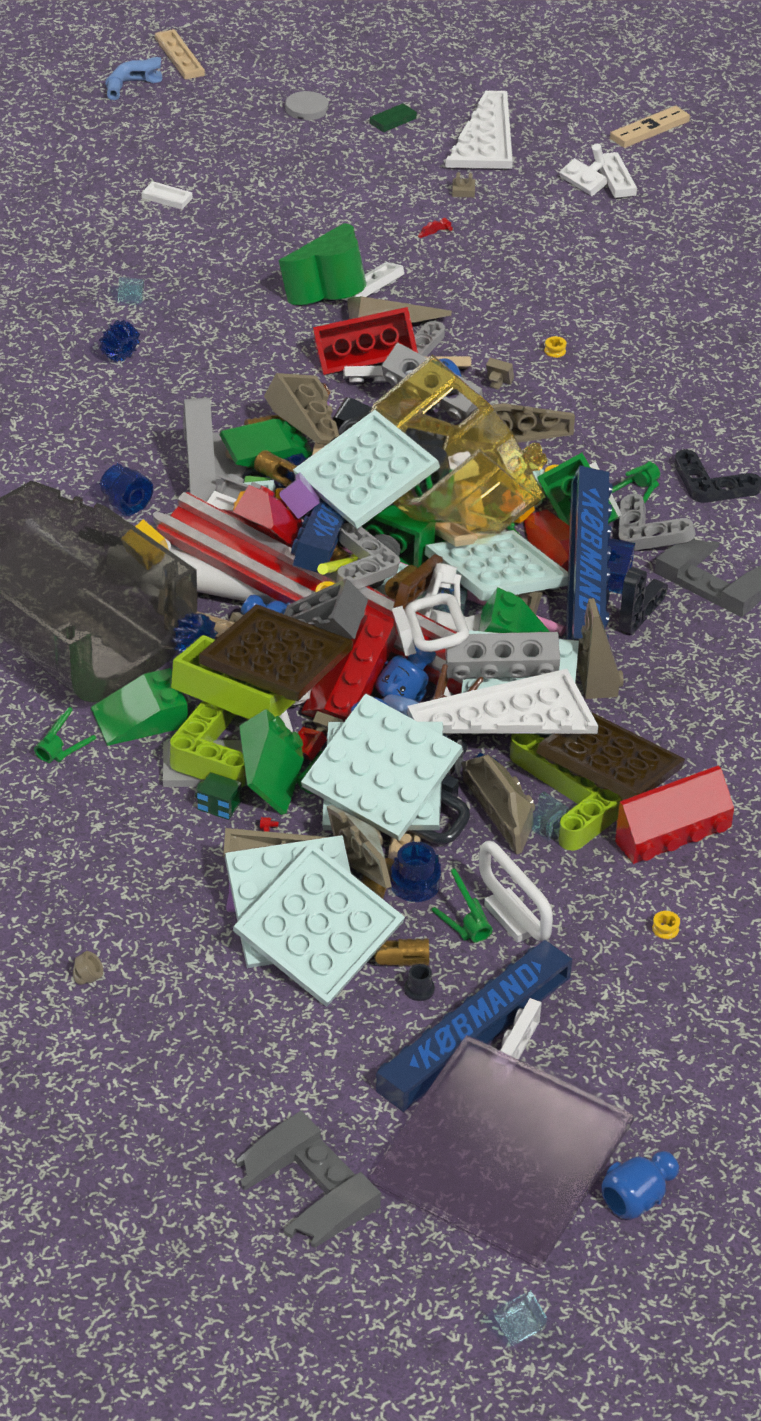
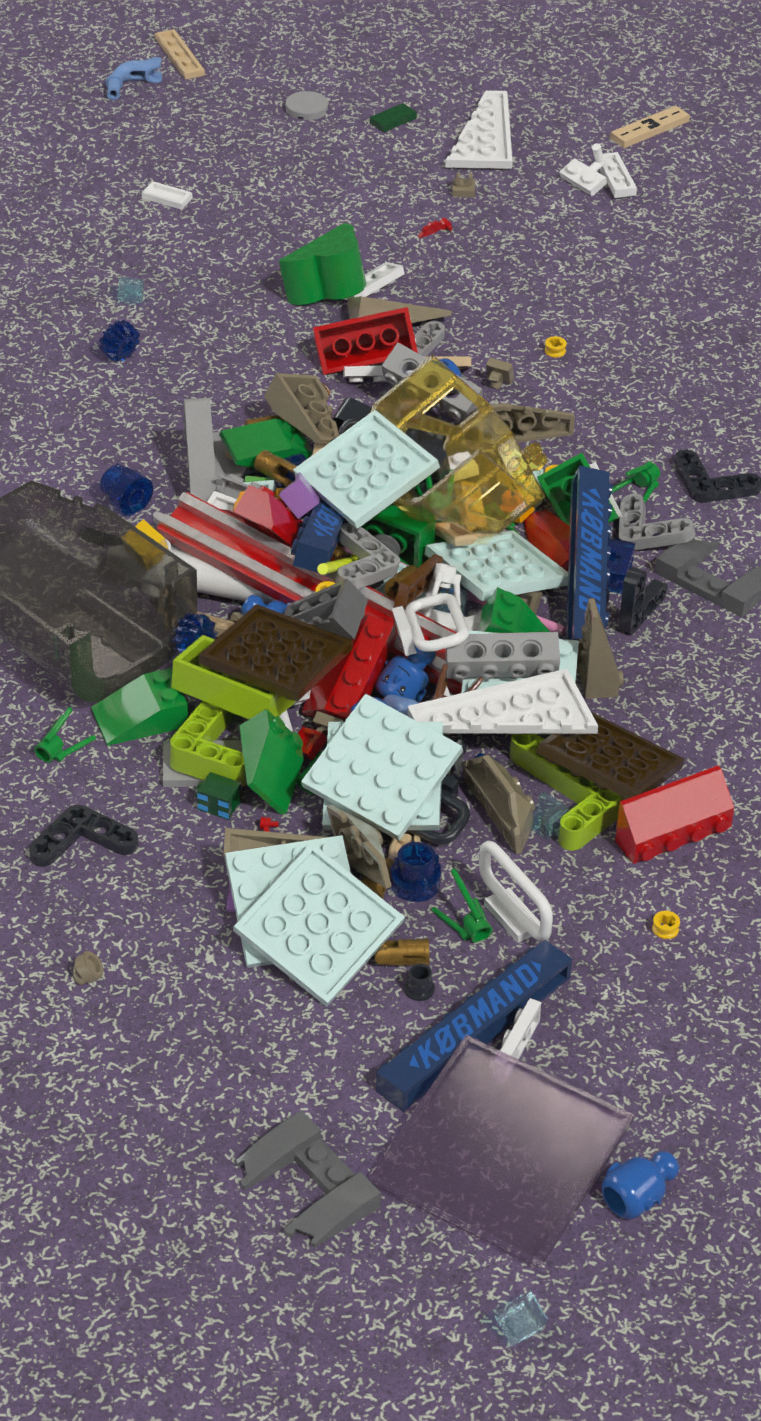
none -> black beam [29,805,138,867]

